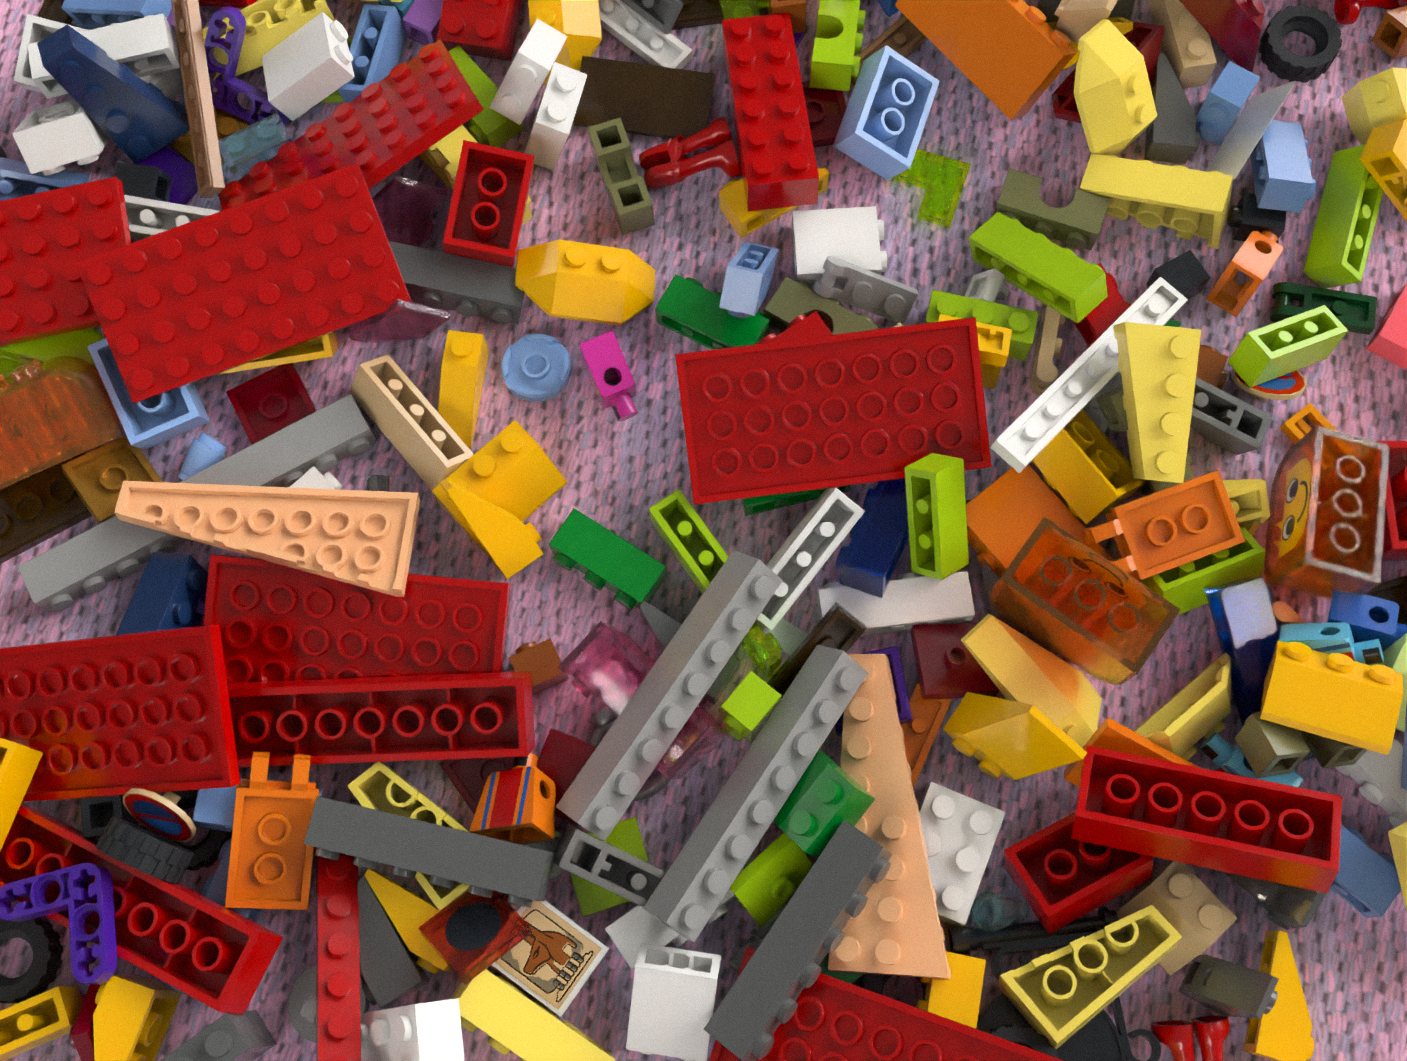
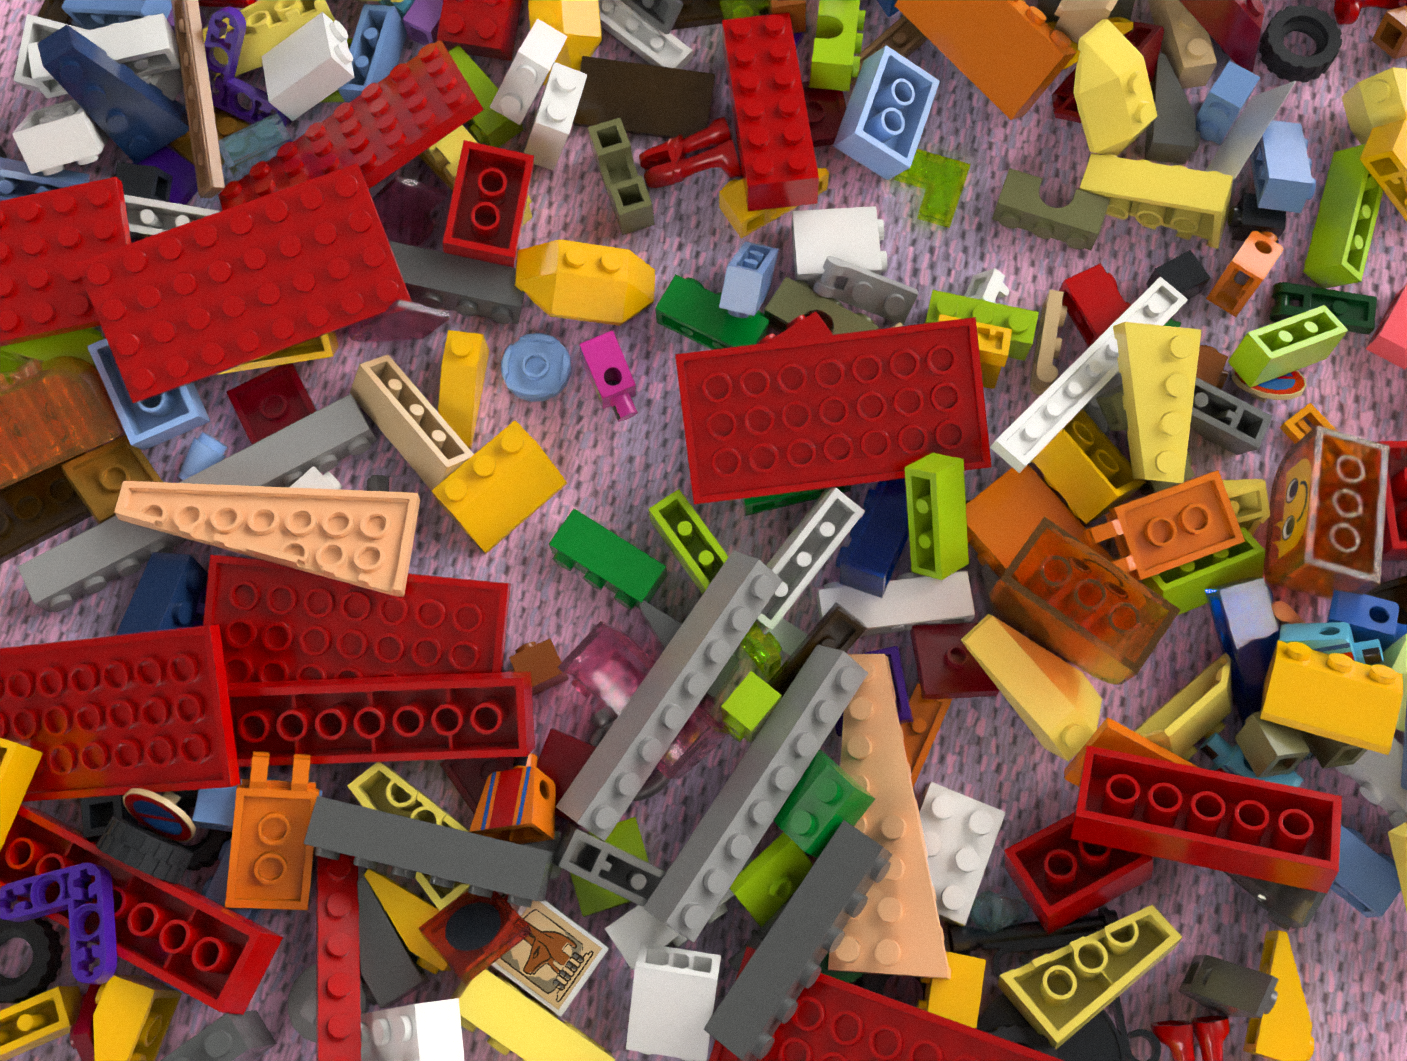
yellow slope [439,478,544,579] -> none
yellow slope [942,692,1087,780] -> none
lime brick [968,212,1108,324] -> none
tan slope [1116,860,1238,976] -> none

